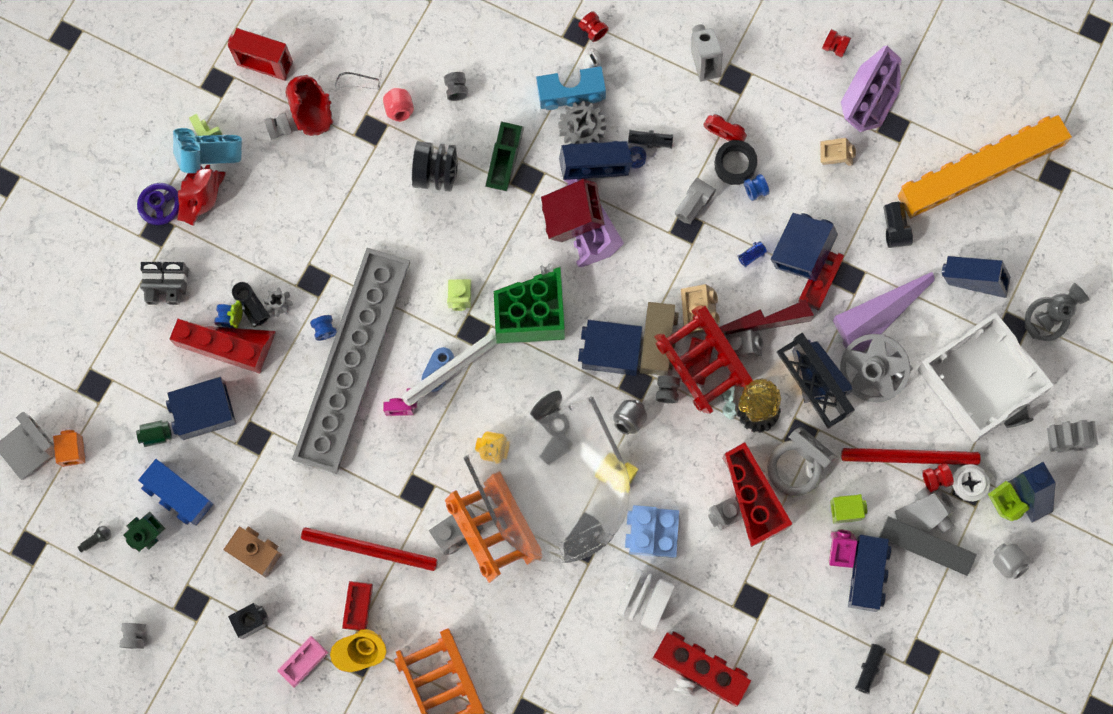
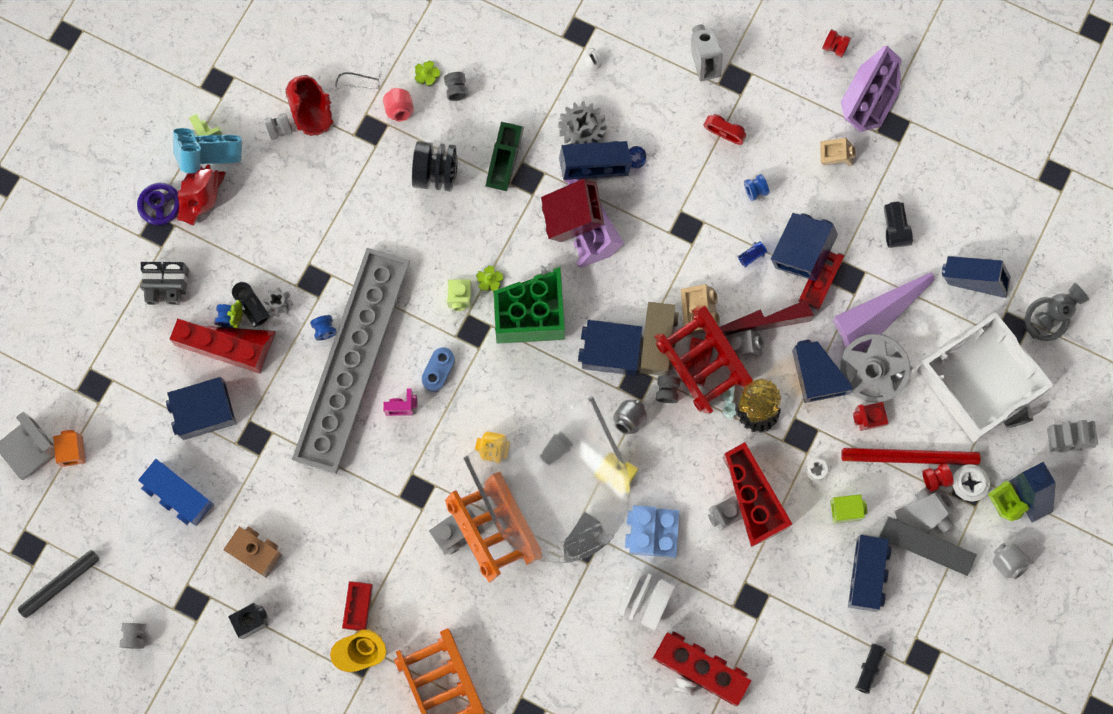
pearl dark grey piece [77,526,111,553] -> none
dark green brick [123,511,166,552] -> none
dark green brick [136,420,172,447] -> none
red window [228,28,293,81] -> none
bright pink plate [277,636,329,688] -> none
red axle [301,527,438,571] -> none
white axle [402,334,497,406] -> none
dark grey piece [530,390,569,436] -> none
dark azure arch [536,66,606,110] -> none
red wheel [578,11,609,42] -> none
black pin [628,129,673,149] -> none
light grey piece [675,178,716,224] -> none
black tyre [714,140,758,185] -> none
light grey tile [767,427,837,496] -> none
black fence [776,332,855,429] -> none
dark pink bracket [829,529,857,568] -> none
light orange brick [898,115,1072,219] -> none
none -> dark grey axle [17,550,99,618]
none -> lime plant [414,60,441,86]
none -> lime plant [476,265,503,291]
none -> red bracket [853,402,889,431]

